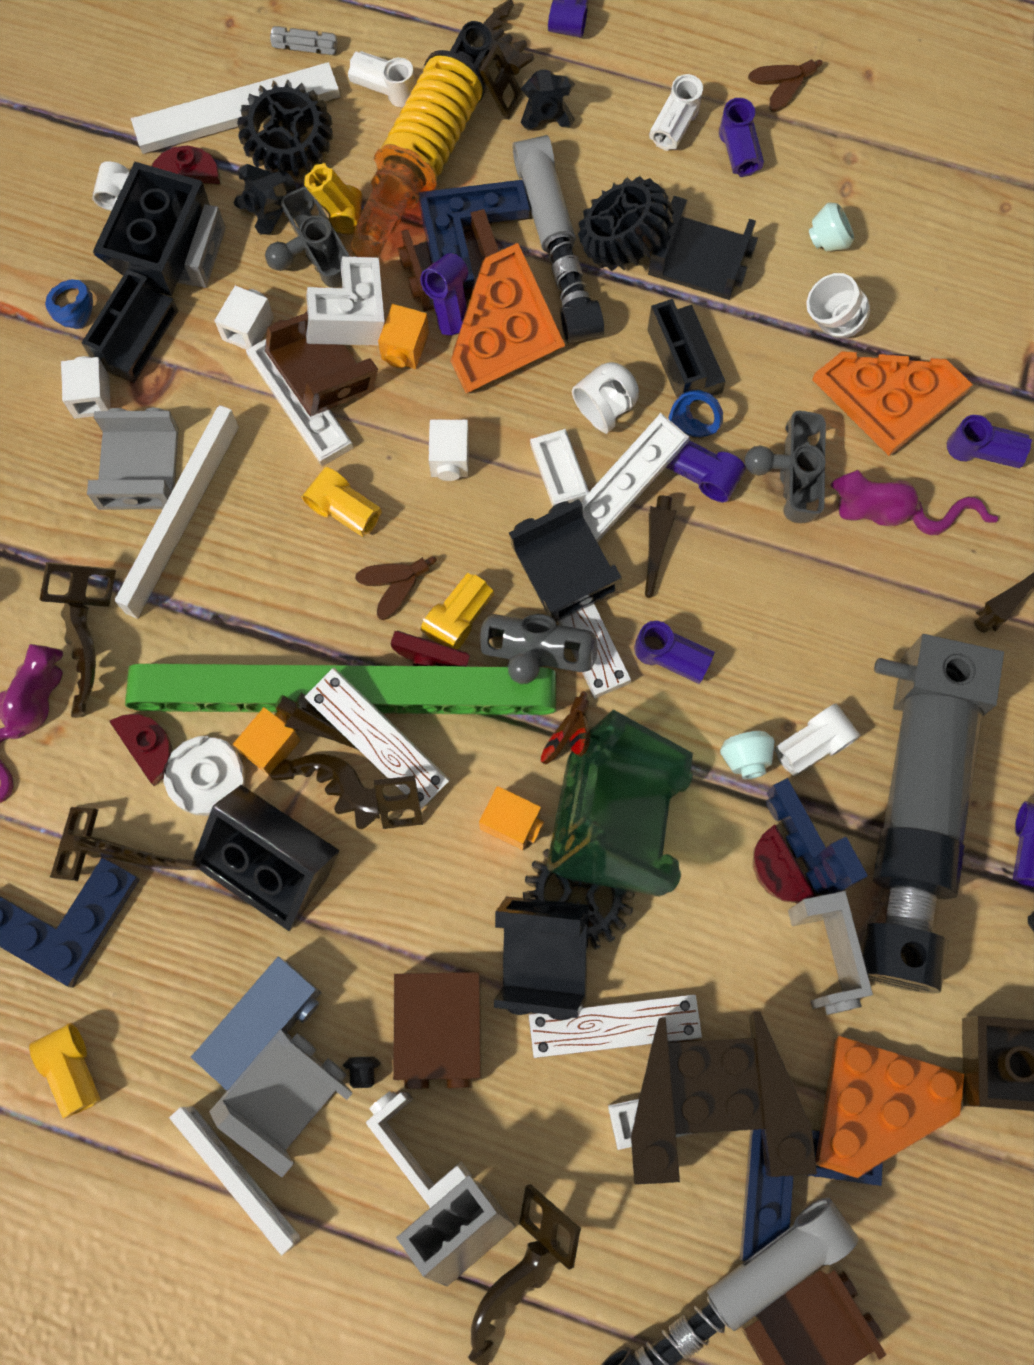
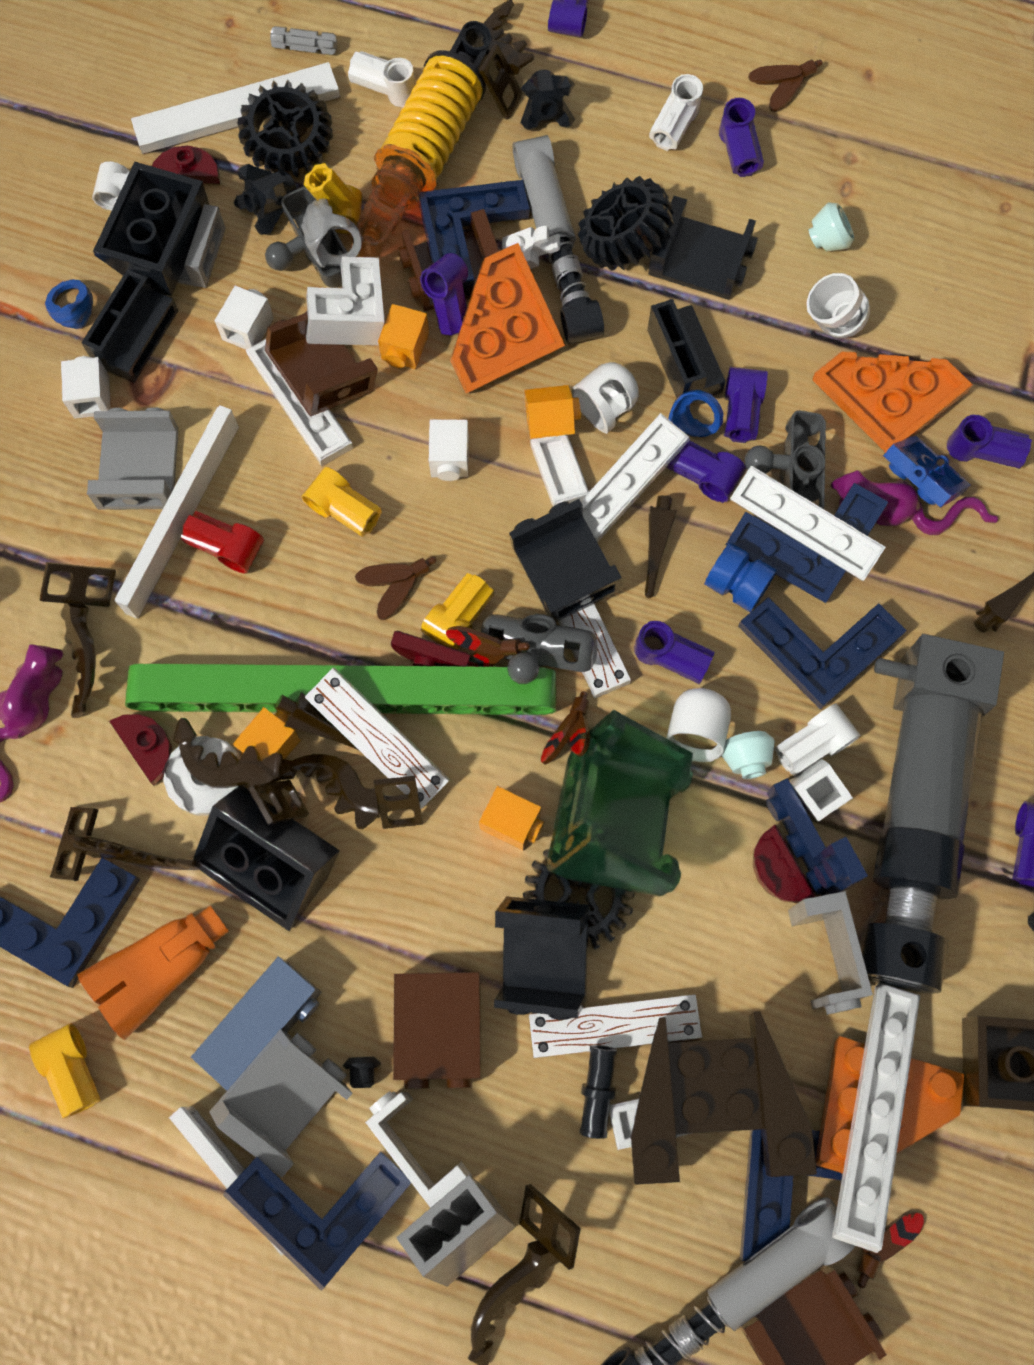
none -> orange piece [77,906,229,1040]
none -> dark brown piece [173,718,309,825]
none -> red piece [181,511,265,574]
none -> dark blue plate [223,1151,411,1291]
none -> light grey piece [301,198,362,268]
none -> reddish brown piece [445,626,530,667]
none -> white plate [502,226,560,269]
none -> light orange brick [524,385,581,439]
none -> black pin [579,1045,617,1139]
none -> white helmet [666,688,731,762]
none -> blue wheel [704,542,778,612]
none -> dark purple piece [724,366,768,443]
none -> dark blue plate [725,483,888,604]
none -> white tile [730,466,886,581]
none -> dark blue plate [738,597,907,710]
none -> white brick [790,759,853,821]
none -> white tile [832,982,920,1253]
none -> piece [857,1213,924,1288]
none -> blue plate [883,435,971,508]

